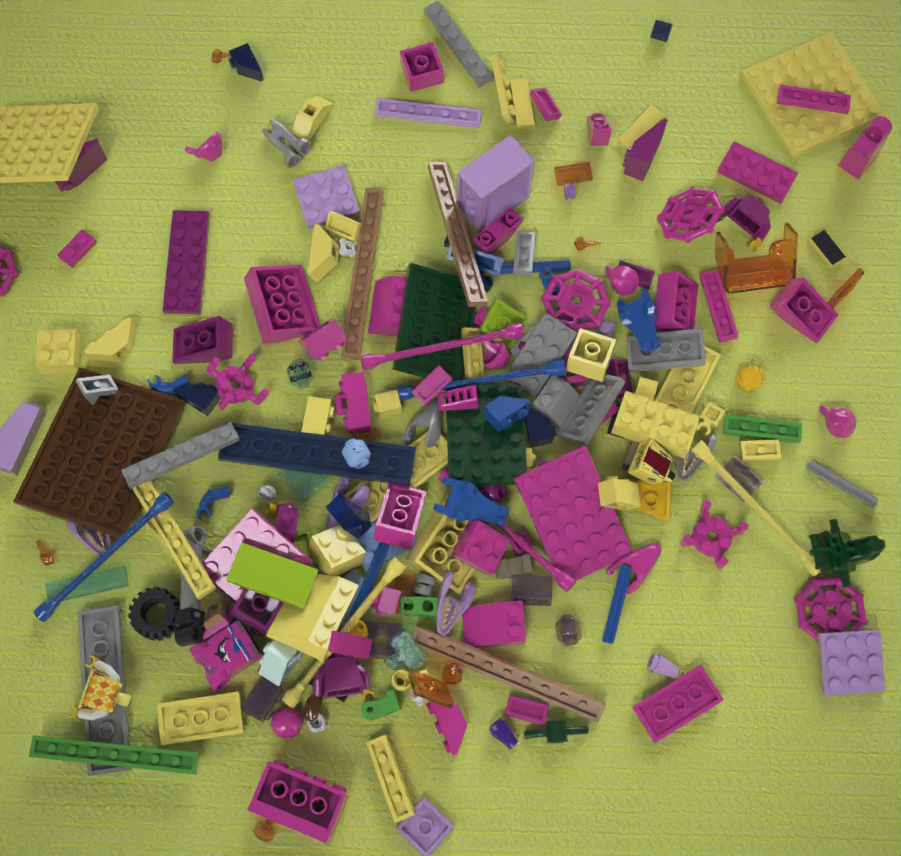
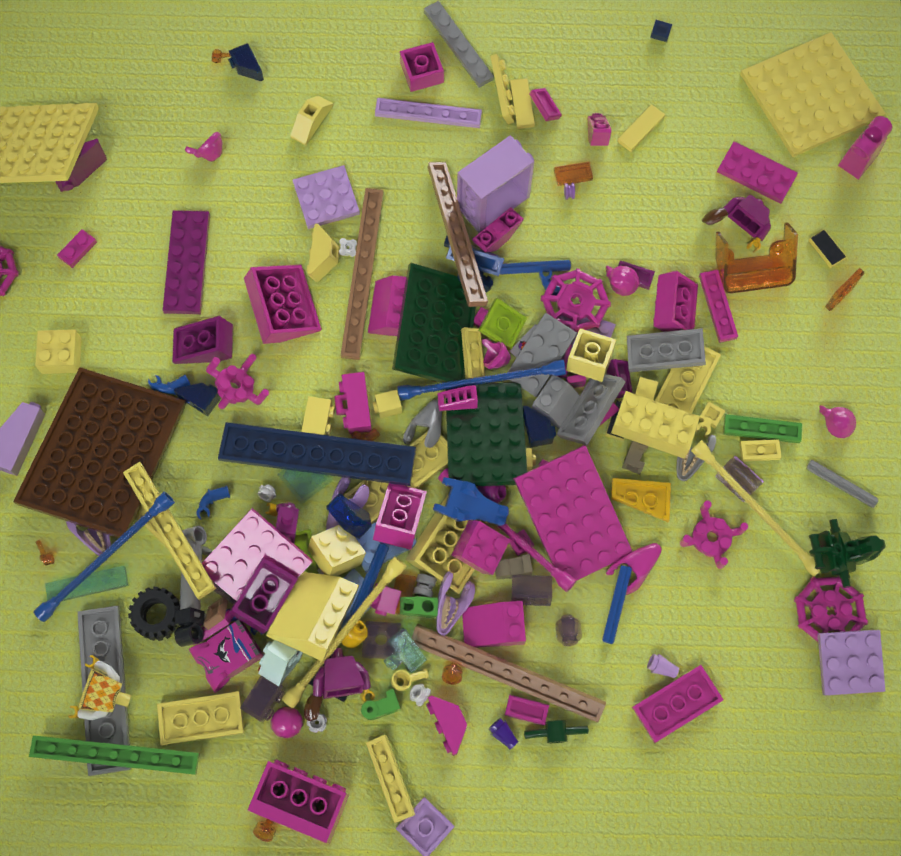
light grey slope [76,374,118,405] -> none
light yellow slope [84,317,136,362] -> none
light grey plate [121,422,239,489] -> none
lime tile [226,542,318,609] -> none
light grey piece [262,119,311,168] -> none
clear light blue head [286,359,313,389] -> none
dark pink brick [298,319,347,361] -> none
light yellow tile [325,211,362,241] -> none
dark pink tile [328,631,373,660] -> none
light blue head [342,439,371,469] -> none
dark pink hose [360,323,524,370] -> none
clear orange tile [408,669,454,709] -> none
dark pink tile [411,365,452,405] -> none
blue slope [484,396,530,432] -> none
light grey plate [513,231,536,277] -> none
clear orange hand [574,236,601,251] -> none
light yellow brick [598,476,641,511] -> none
blue animal [616,288,661,354] -> none
magenta slope [622,118,668,181] -> none
light yellow torso [627,438,675,485] -> none
dark pink plate [657,187,725,243] -> none
yellow head [735,365,765,392] -> none
dark pink slope [769,277,838,343] -> none
dark pink plate [777,85,851,114] -> none

